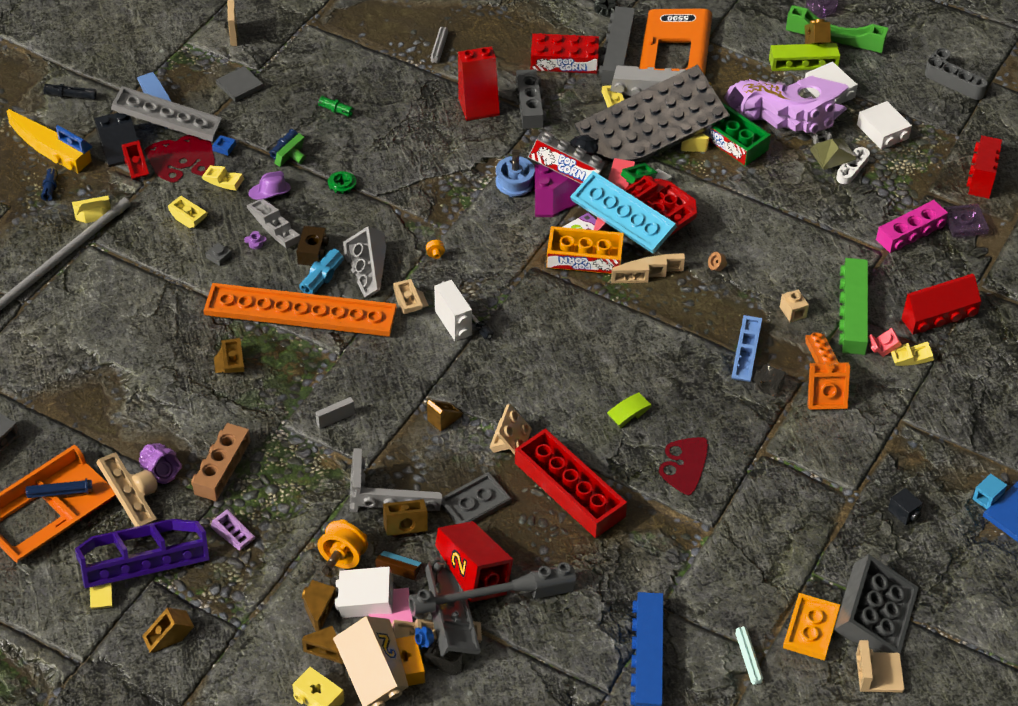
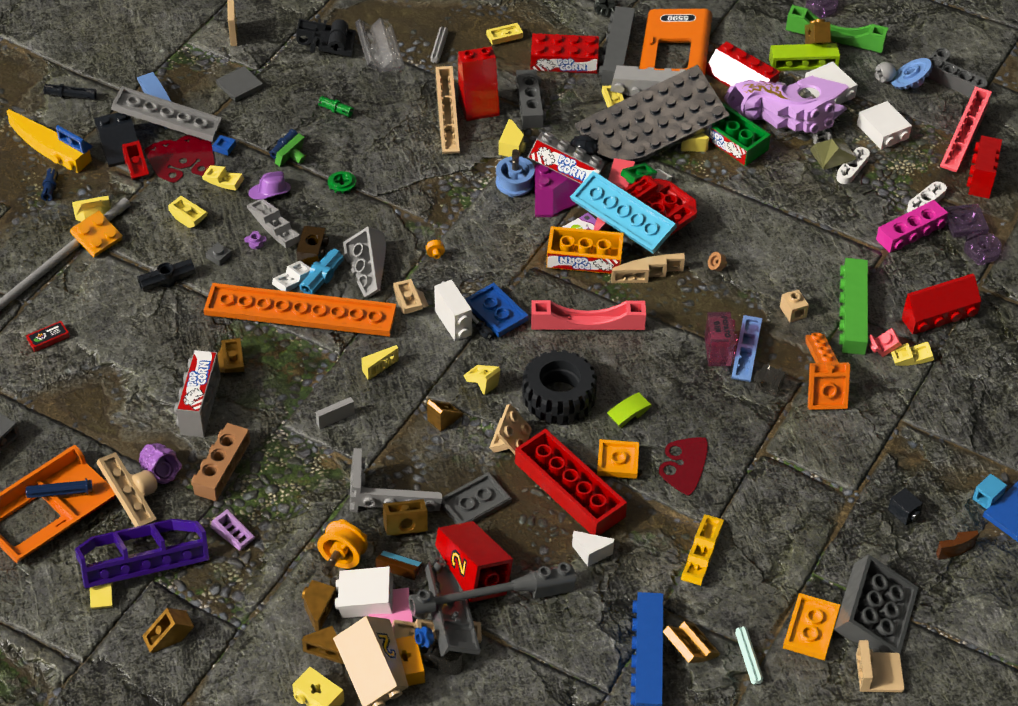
none -> tile [26,321,70,352]
none -> light orange plate [70,211,123,258]
none -> black piece [137,259,196,291]
none -> brick [174,350,221,437]
none -> white slope [272,261,310,291]
none -> black plate [296,18,356,57]
none -> clear slope [355,18,405,73]
none -> light yellow slope [361,345,399,380]
none -> tan slope [436,66,460,154]
none -> light yellow slope [464,365,501,395]
none -> blue plate [465,283,528,337]
none -> light yellow plate [486,23,523,45]
none -> light yellow slope [499,119,526,157]
none -> black tyre [522,350,597,424]
none -> coral arch [531,300,646,330]
none -> white slope [572,531,614,566]
none -> light orange plate [597,439,639,479]
none -> pearl gold slope [663,621,720,663]
none -> yellow slope [681,514,724,586]
none -> clear pink brick [704,312,737,366]
none -> slope [705,41,780,87]
none -> light grey piece [874,62,896,83]
none -> medium blue gear [891,58,933,90]
none -> white beam [907,182,947,212]
none -> reddish brown slope [936,531,979,560]
none -> coral slope [940,86,992,173]
none -> clear purple plate [963,232,1002,265]

